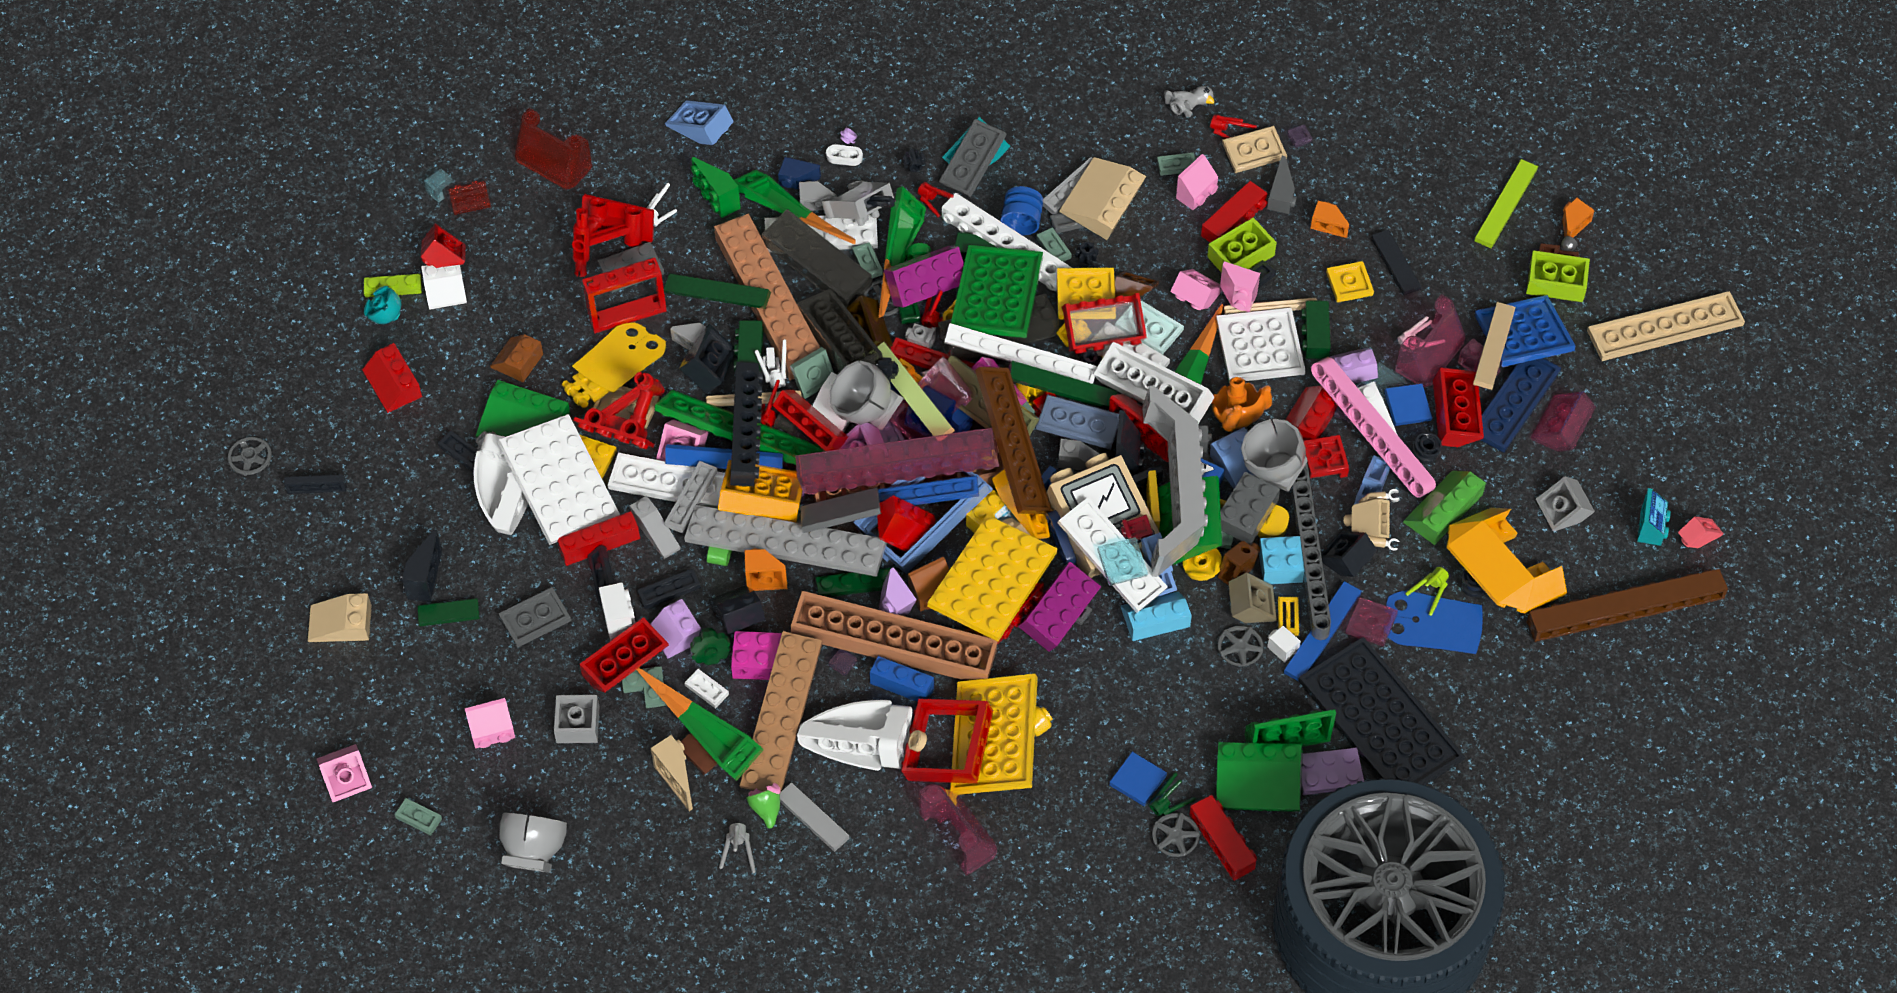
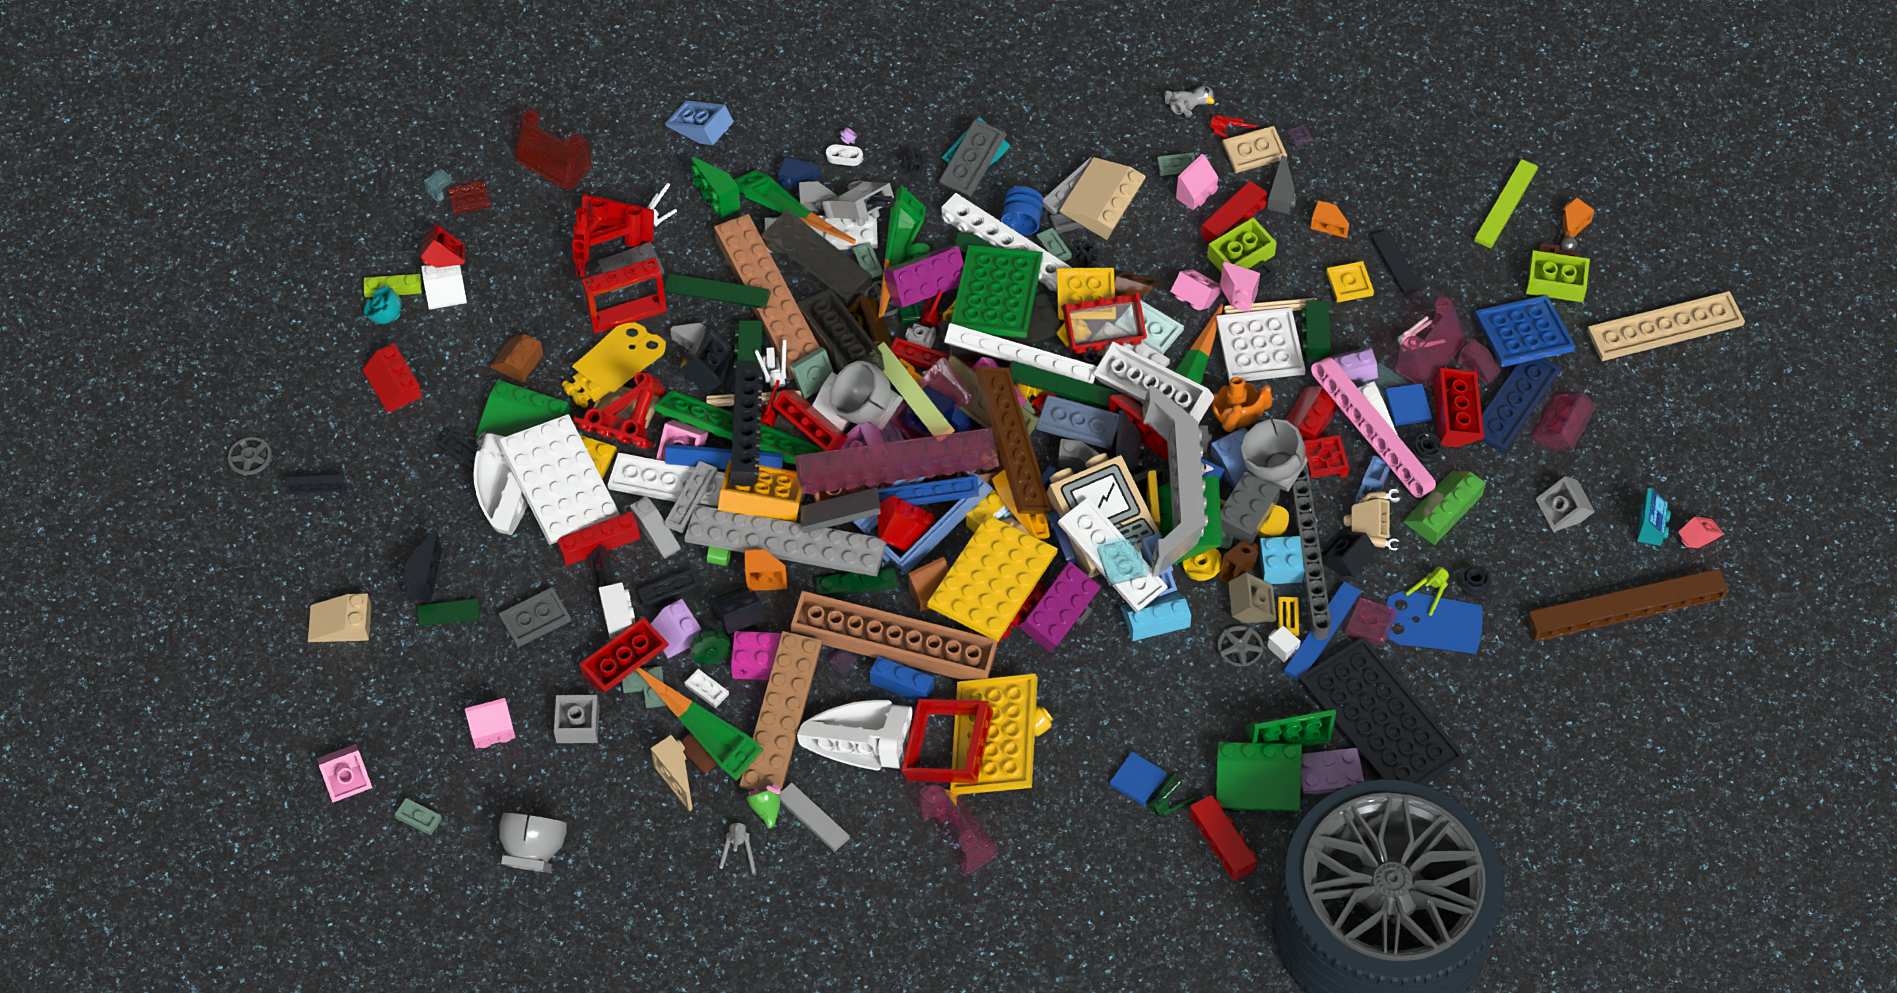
black gear [876,357,899,382] -> none
lavender slope [879,567,917,616] -> none
tan tile [908,730,927,752] -> none
red plant [918,182,954,217] -> none
dark red bracket [1121,514,1154,543] -> none
dark grey wheel [1152,813,1199,857] -> none
light orange slope [1447,508,1567,613] -> none
tan tile [1473,302,1516,390] -> none

